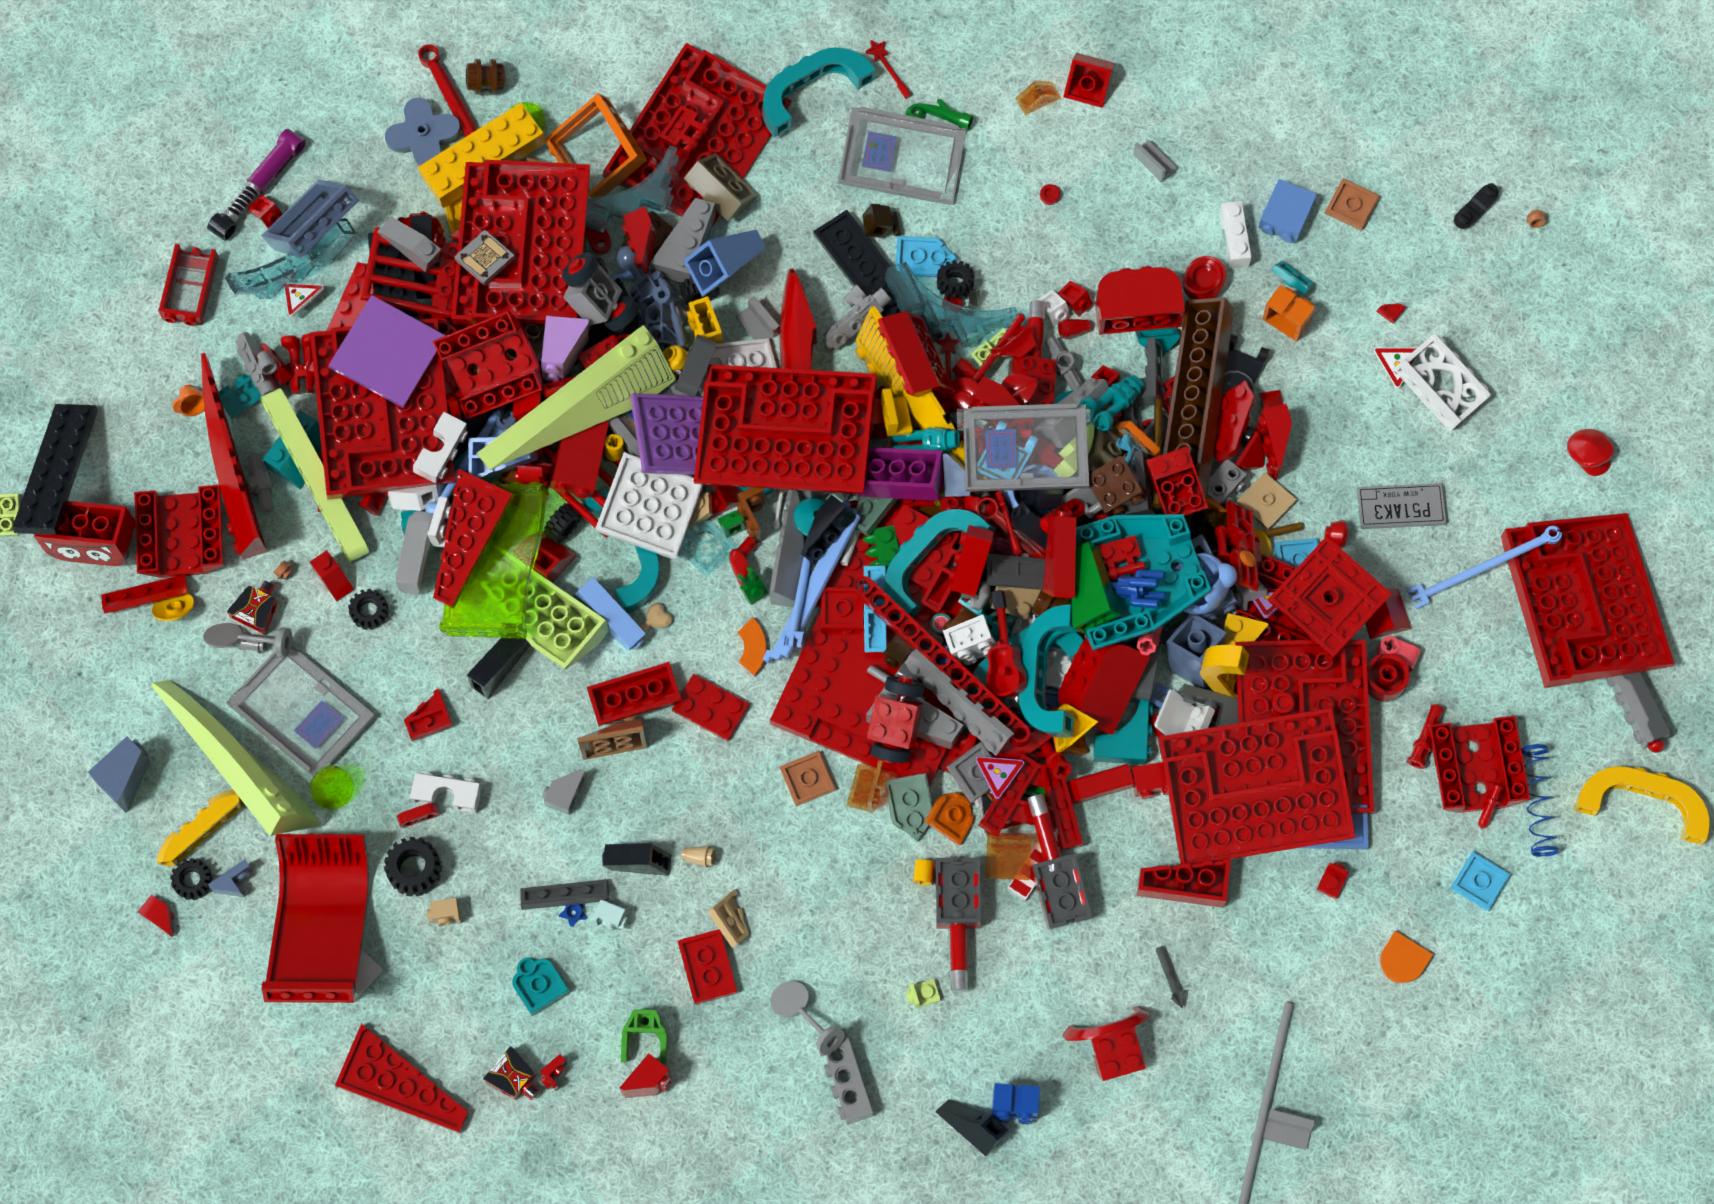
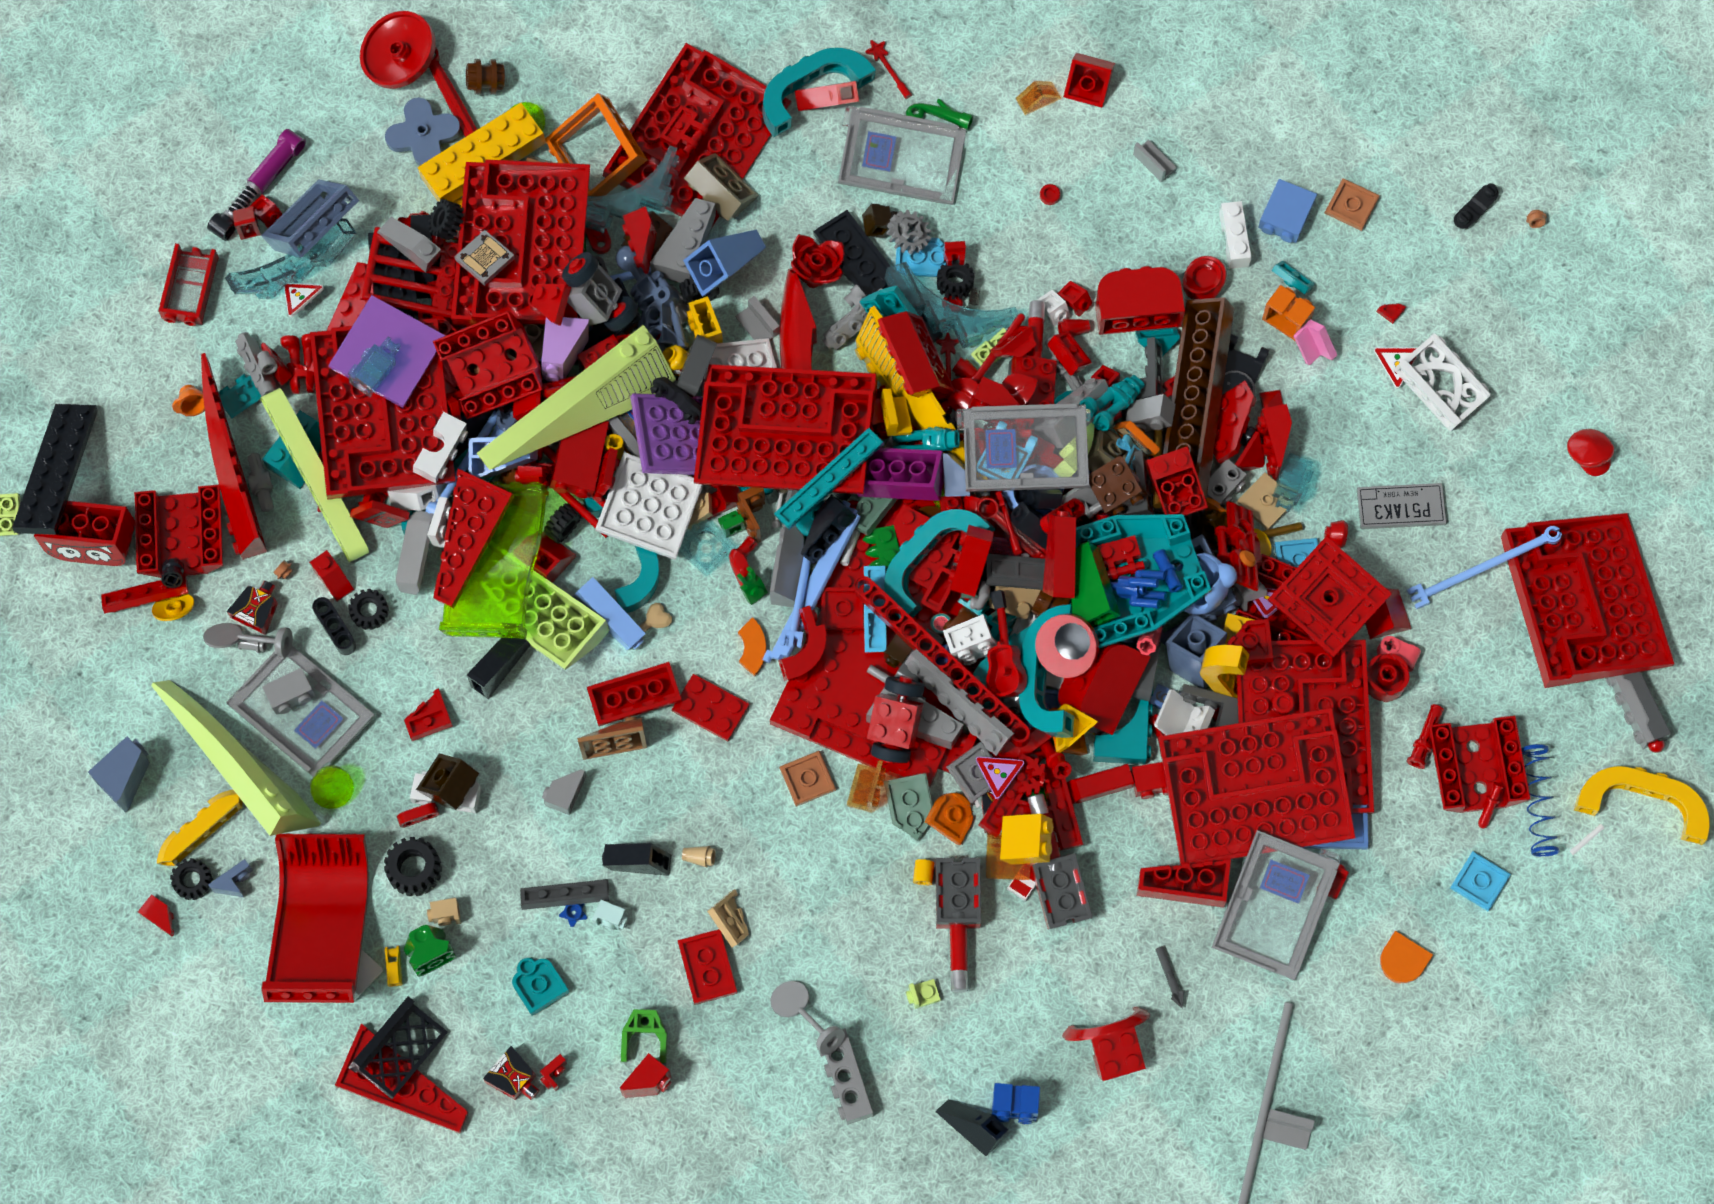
none -> black wheel [161,558,184,588]
none -> red slope [233,206,261,240]
none -> light grey brick [262,668,315,715]
none -> black beam [312,597,356,655]
none -> clear light blue brick [348,336,401,397]
none -> black fence [349,996,448,1099]
none -> red tile [350,500,409,528]
none -> red dish [360,11,436,89]
none -> yellow bar [385,945,403,987]
none -> green piece [404,925,456,977]
none -> dark brown slope [416,753,479,810]
none -> black tyre [428,199,464,240]
none -> red wing [531,284,571,326]
none -> red plate [594,447,619,502]
none -> black piece [650,377,702,424]
none -> teal tile [774,428,884,530]
none -> red arch [778,606,826,681]
none -> red brick [791,234,844,288]
none -> slope [795,81,859,111]
none -> teal slope [859,285,919,317]
none -> light grey gear [887,210,931,255]
none -> red tile [943,241,966,266]
none -> yellow brick [1000,814,1053,865]
none -> red animal [1018,756,1050,797]
none -> piece [1035,614,1099,678]
none -> red slope [1047,331,1092,376]
none -> light grey brick [1126,394,1175,433]
none -> blue pin [1153,549,1183,593]
none -> clear door [1211,830,1342,983]
none -> red plate [1227,619,1273,664]
none -> clear light blue brick [1272,453,1314,512]
none -> bright pink panel [1294,319,1337,365]
none -> white piece [1569,824,1604,855]

